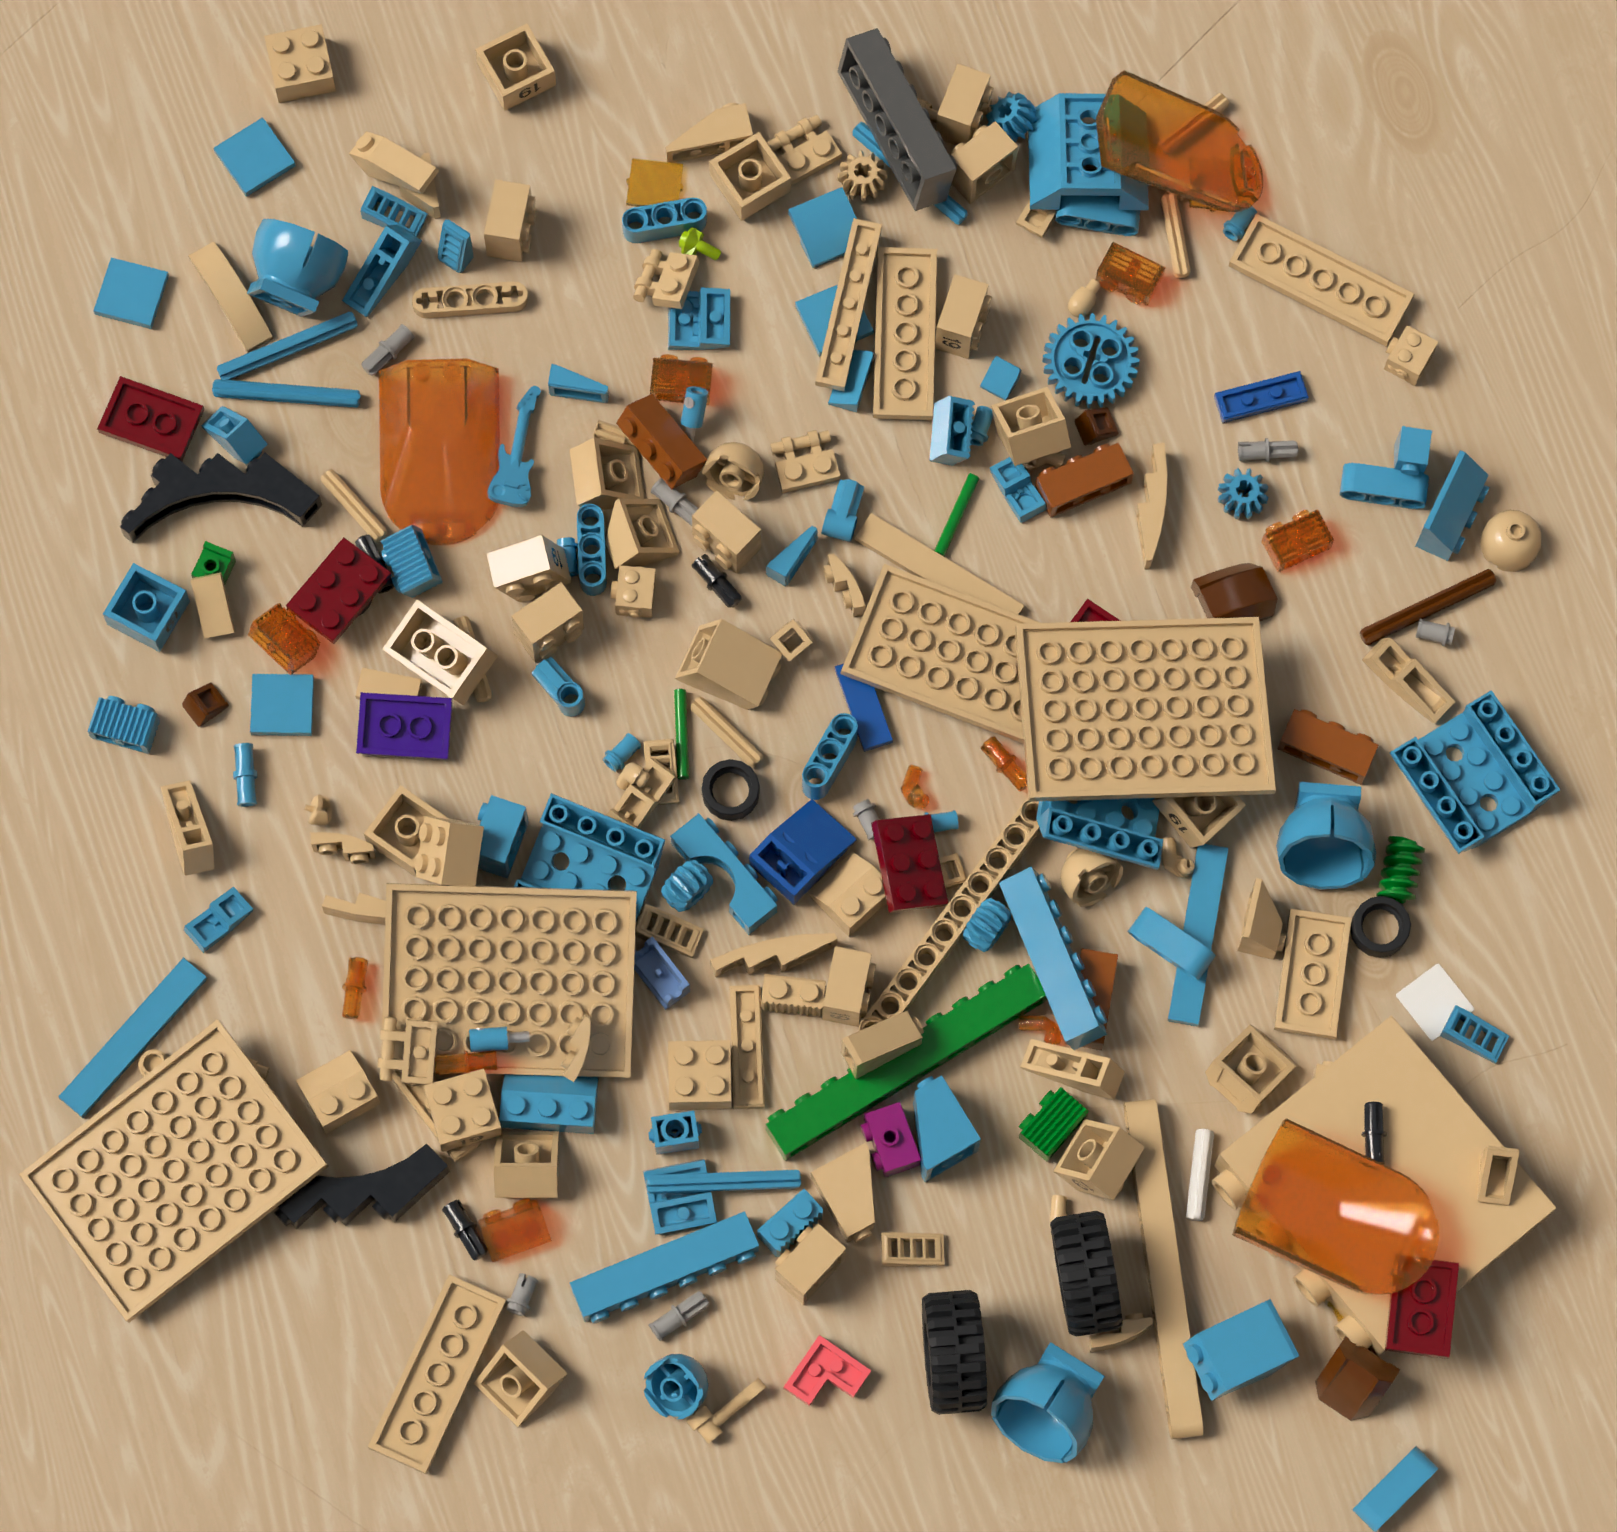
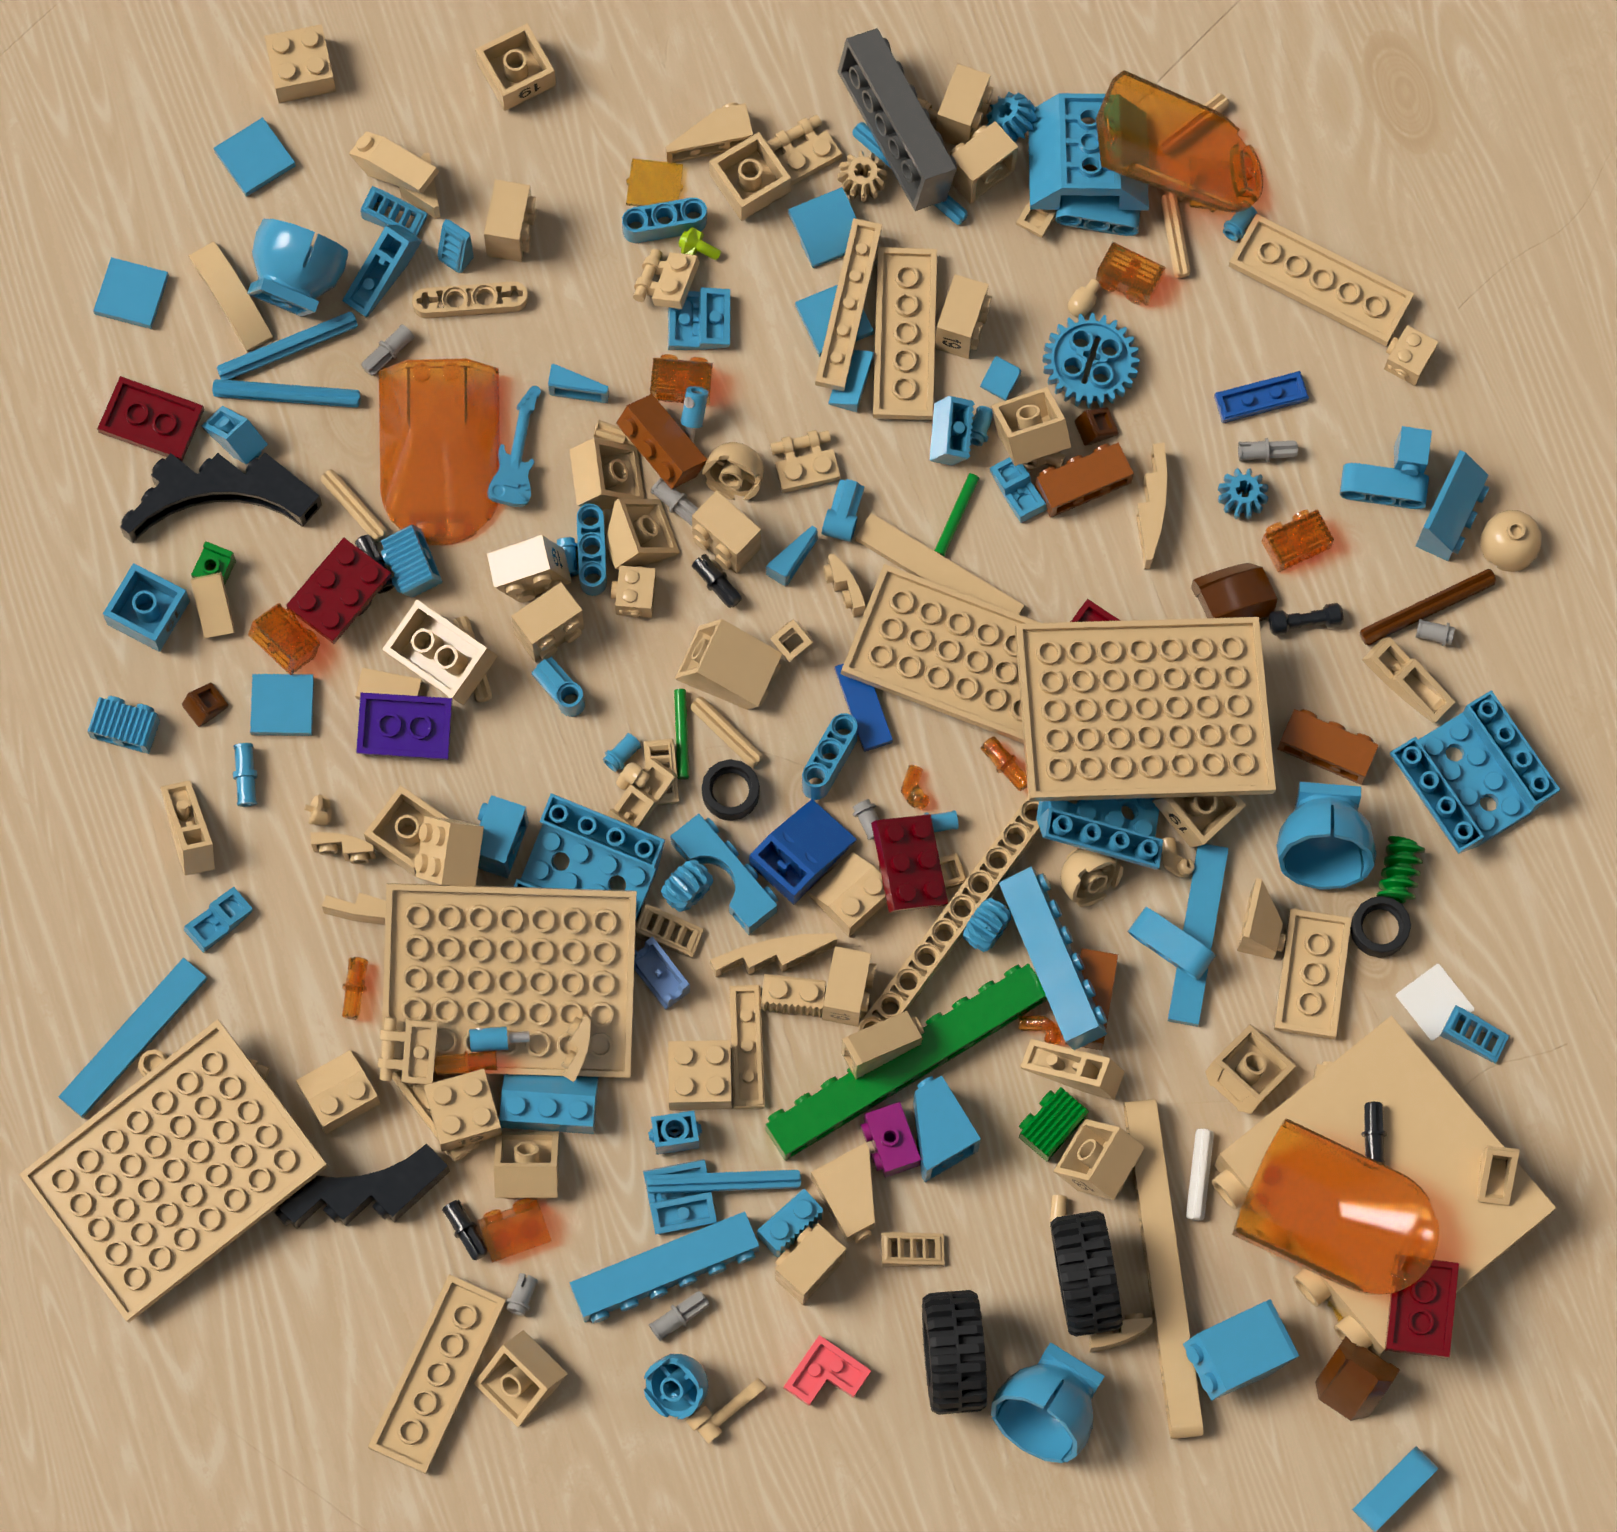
none -> black piece [1269,603,1344,636]

